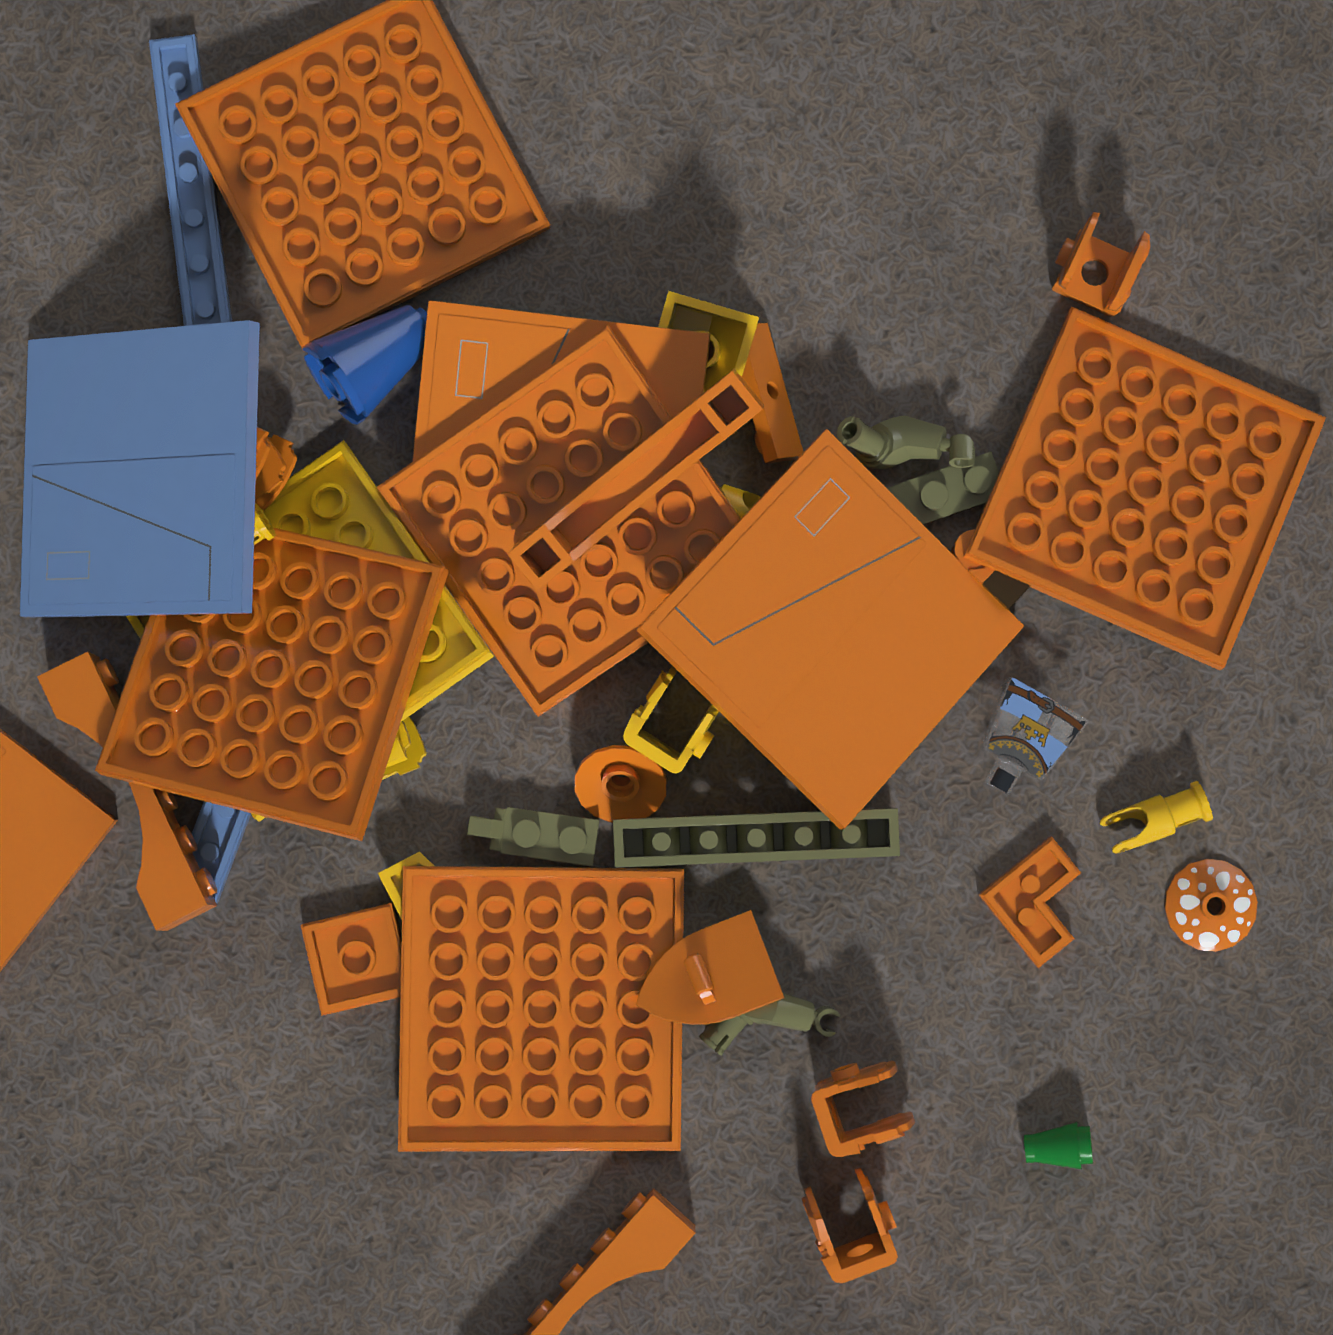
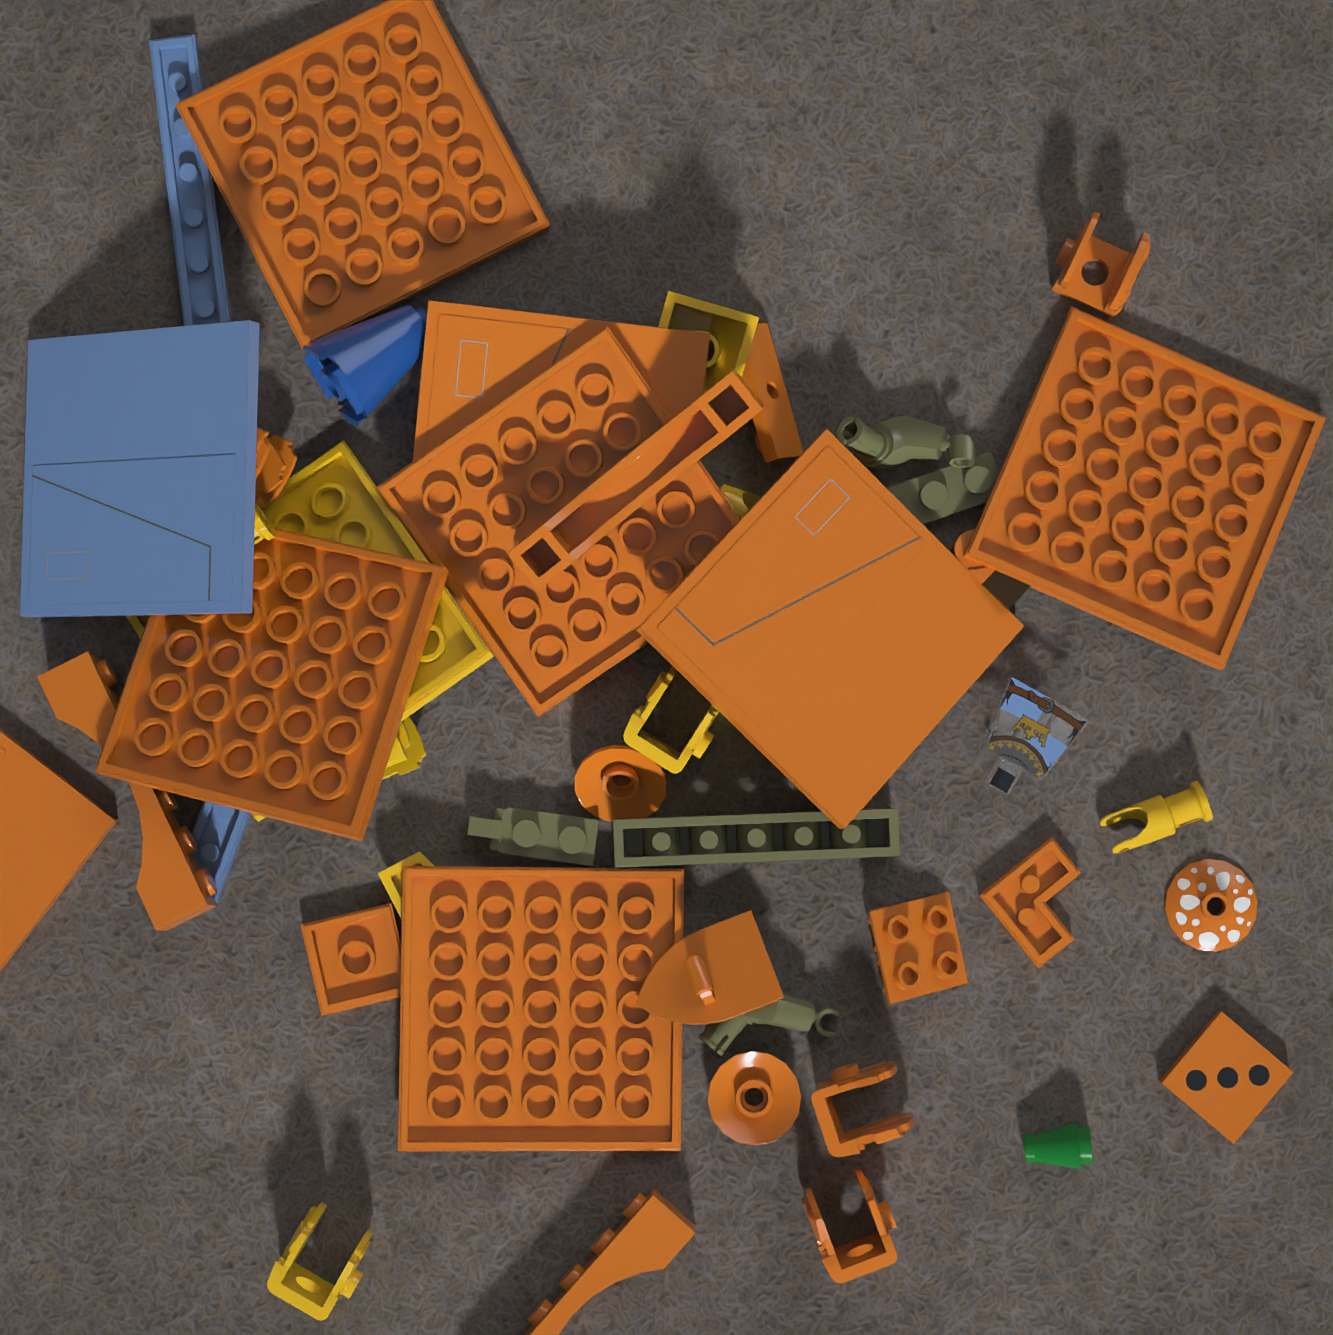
none -> yellow piece [267,1202,374,1321]
none -> orange dish [707,1051,801,1146]
none -> orange hinge [867,892,969,1004]
none -> orange tile [1159,1010,1294,1144]

